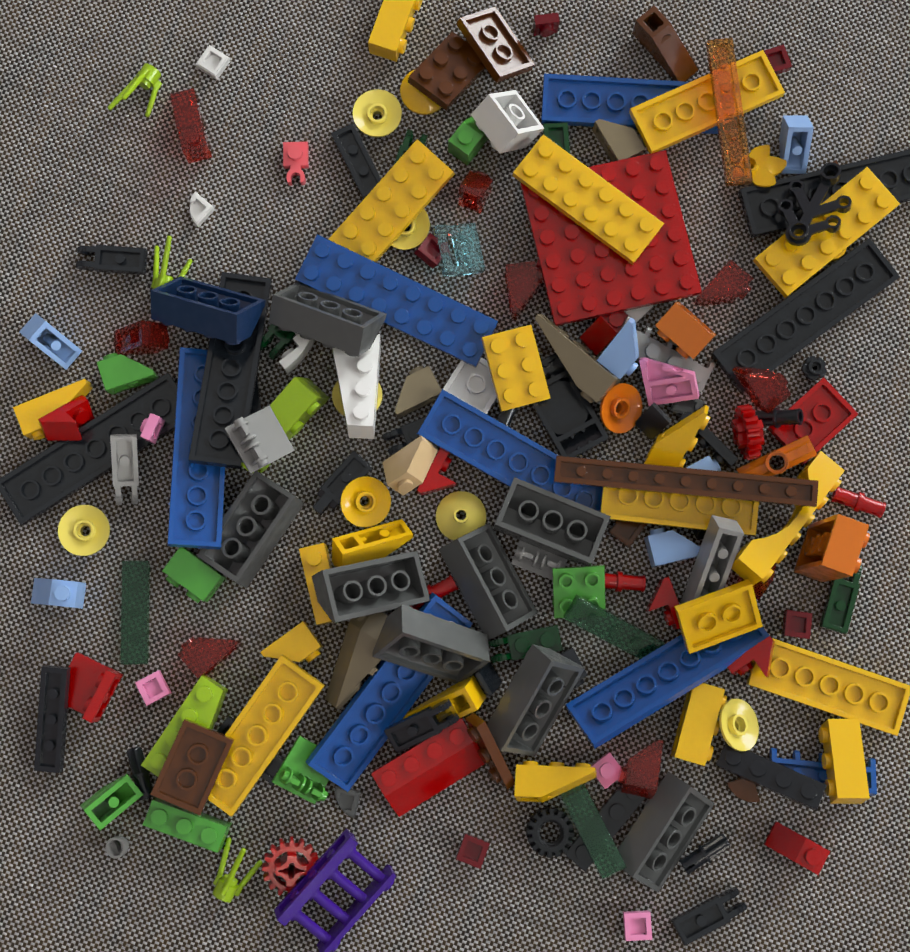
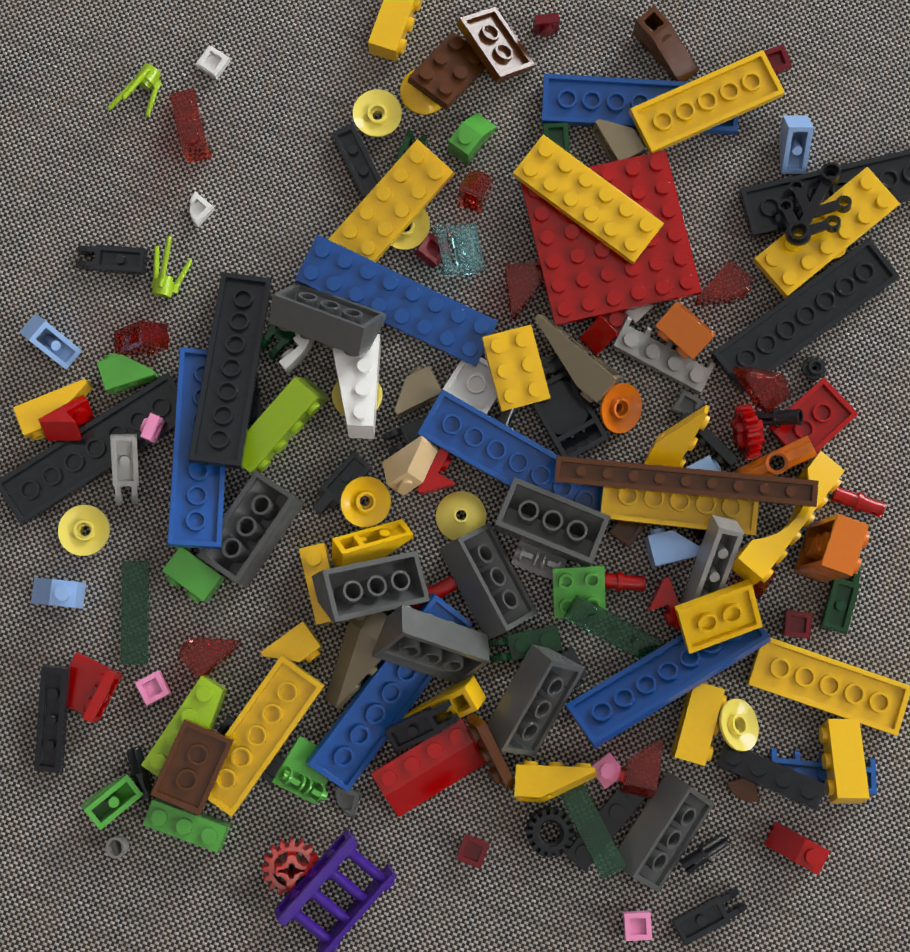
dark blue slope [150,276,266,345] -> none
lime plant [212,837,262,903] -> none
light grey hinge [224,405,295,474] -> none
coral plate [283,142,309,186] -> none
white brick [471,90,544,154] -> none
black slope [474,662,502,696] -> none
light blue slope [596,317,639,379] -> none
black slope [635,403,672,440] -> none
bright pink wing [639,357,700,406] -> none
clear orange plate [706,38,753,186] -> none
red slope [727,636,775,678] -> none
yellow plate [736,145,787,187] -> none

